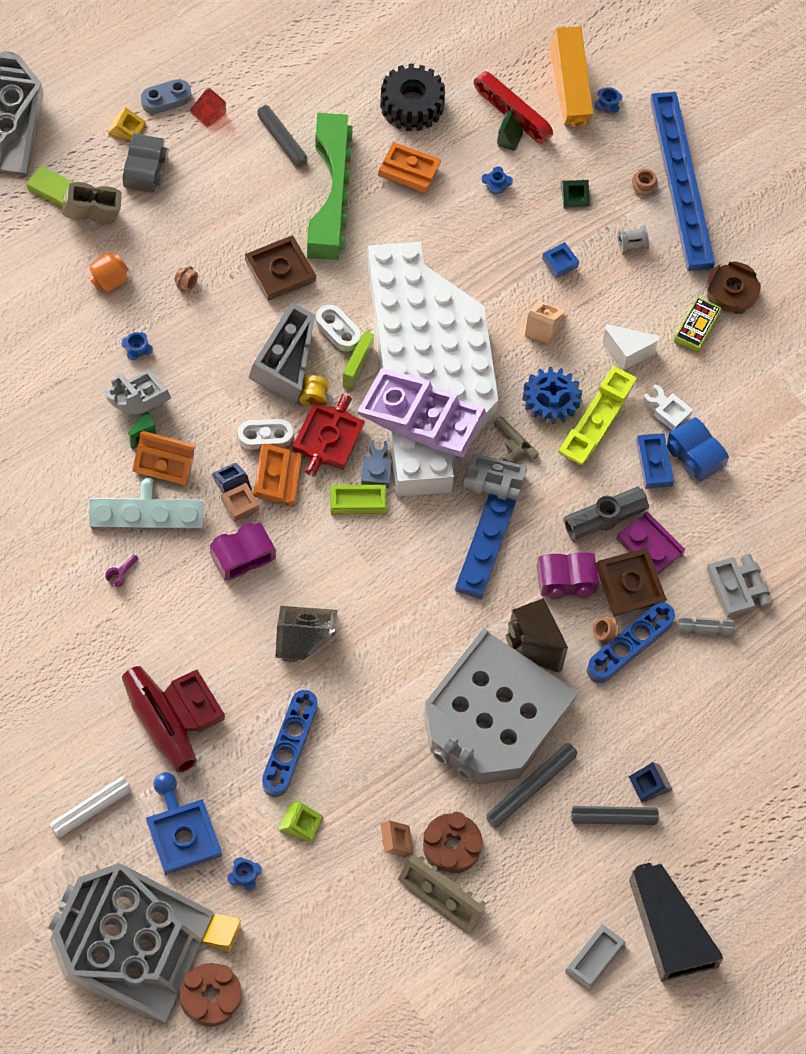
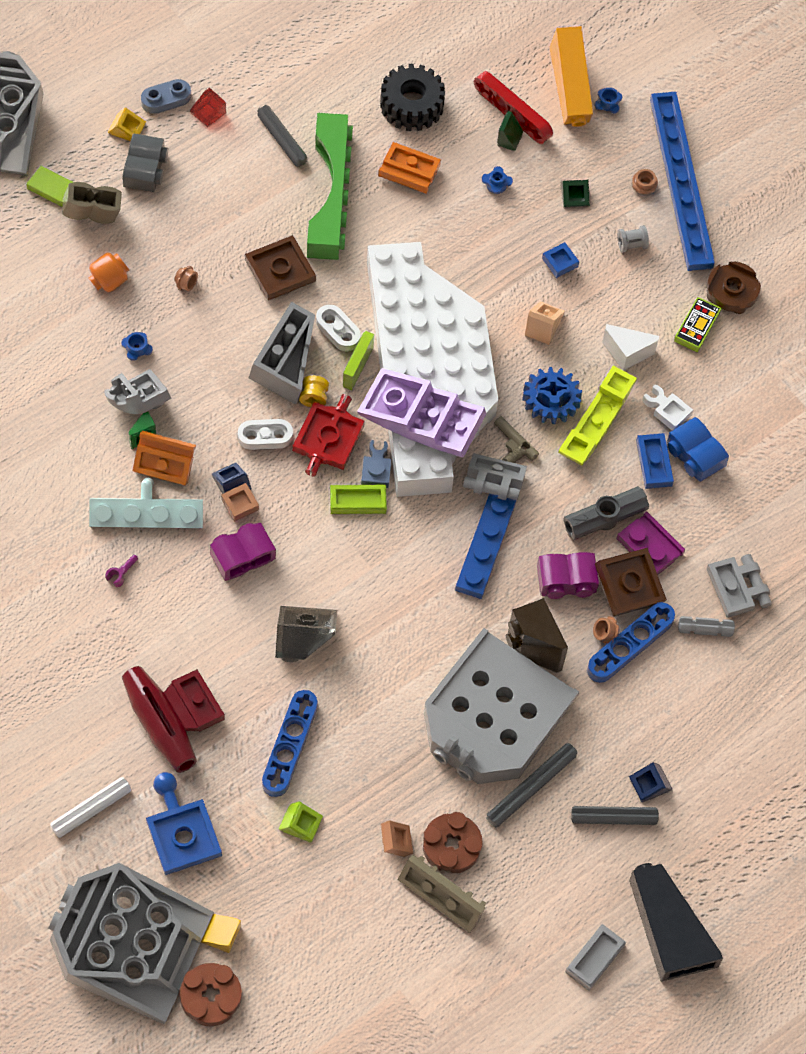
blue plate [227,857,262,891] -> none
orange plate [253,443,302,507] -> none

